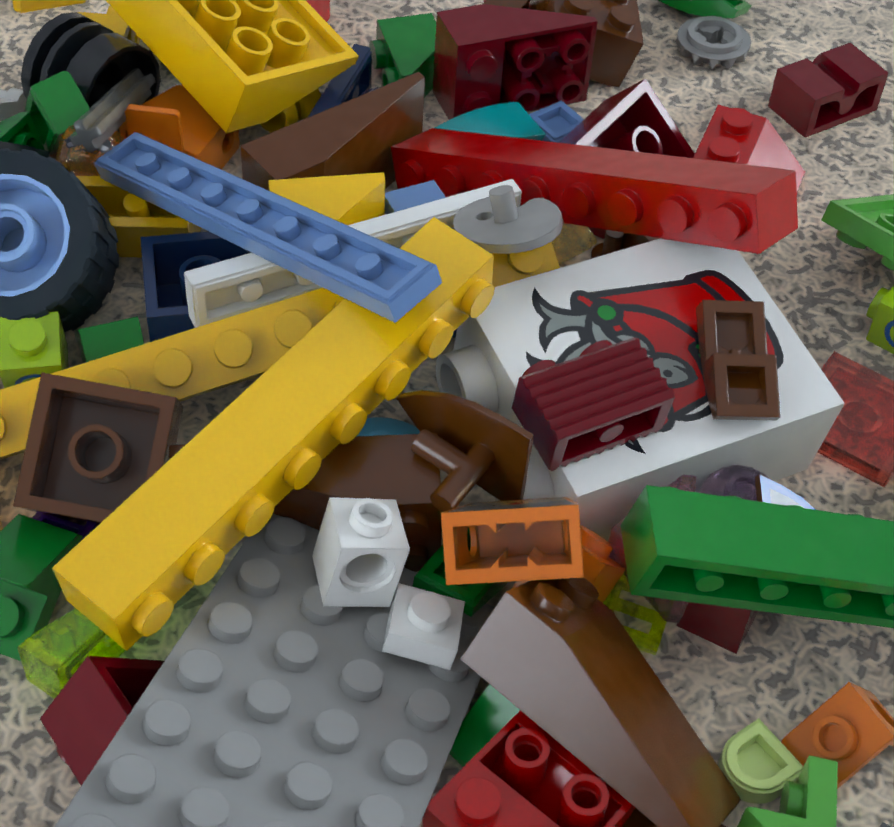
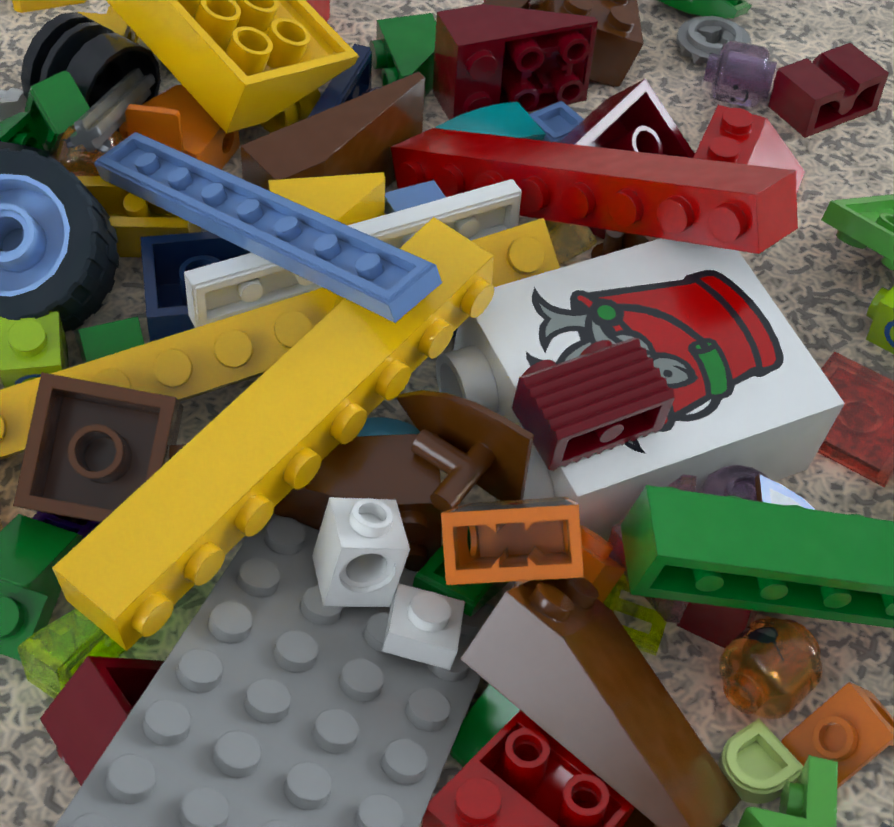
light grey piece [453,185,563,254] -> none
reddish brown slope [696,300,781,421] -> none
none -> clear purple head [703,40,777,107]
none -> clear orange head [719,616,823,720]

